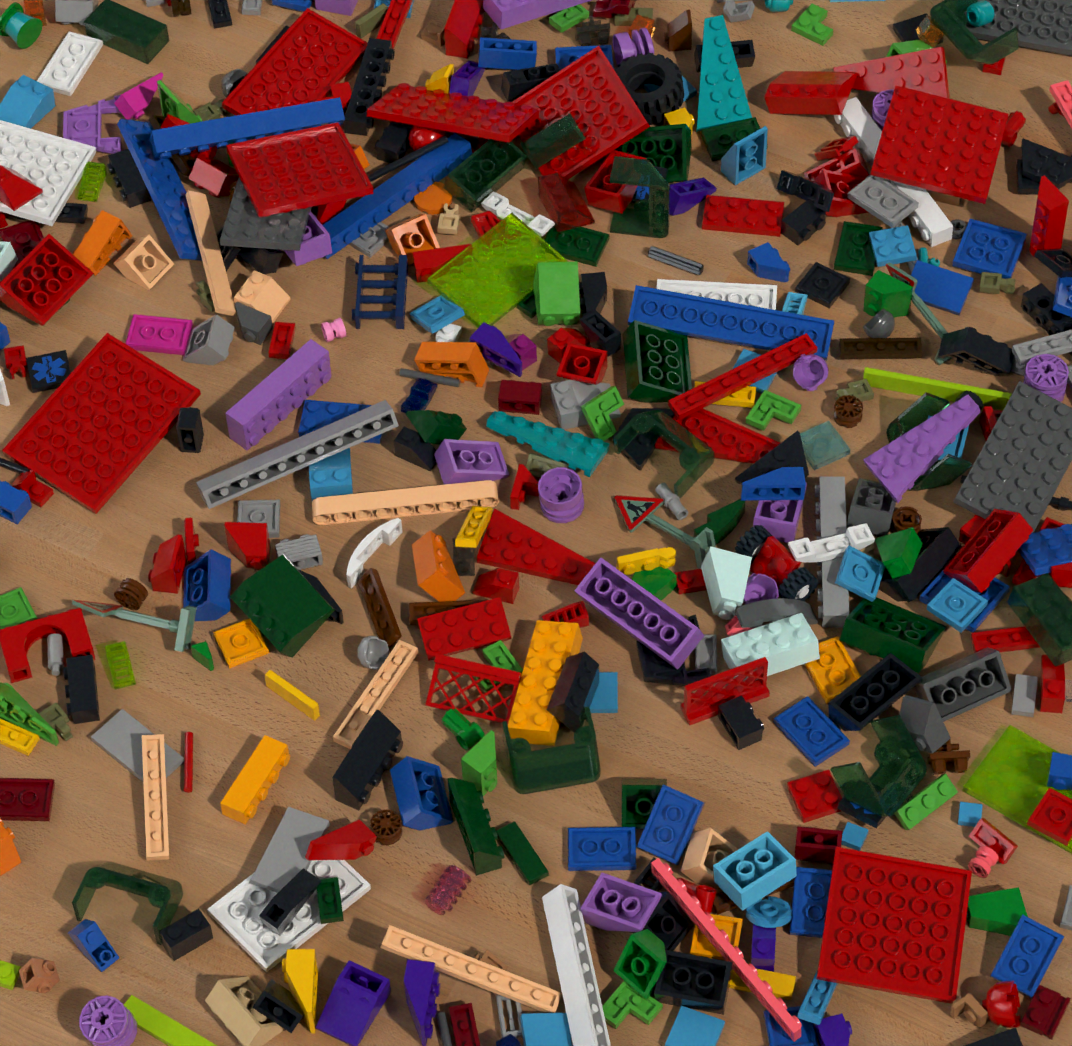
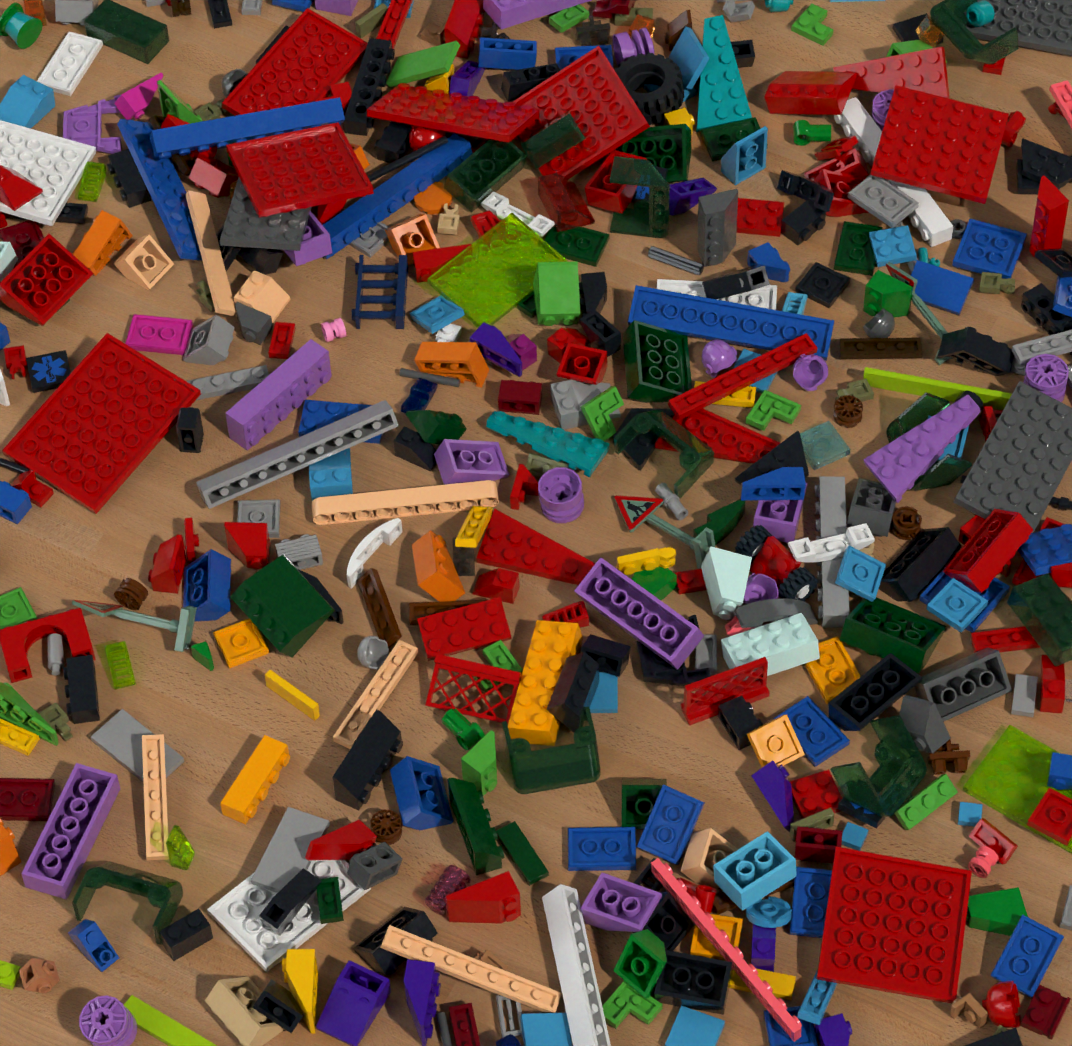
red bar [184,732,193,793] -> none
green slope [875,527,923,579] -> none
none -> medium lavender brick [21,763,120,900]
none -> clear neon green slope [166,825,195,870]
none -> light grey plate [187,365,269,400]
none -> dark grey brick [347,842,402,890]
none -> black slope [353,907,438,976]
none -> bright green tile [386,41,460,87]
none -> red slope [445,871,521,924]
none -> black brick [581,634,631,677]
none -> dark azure tile [668,26,709,89]
none -> dark grey slope [697,189,738,267]
none -> medium lavender cap [701,340,737,378]
none -> black slope [702,264,770,299]
none -> light orange plate [747,715,805,767]
none -> dark purple slope [751,760,794,832]
none -> olive tile [790,808,834,841]
none -> green piece [793,120,831,146]

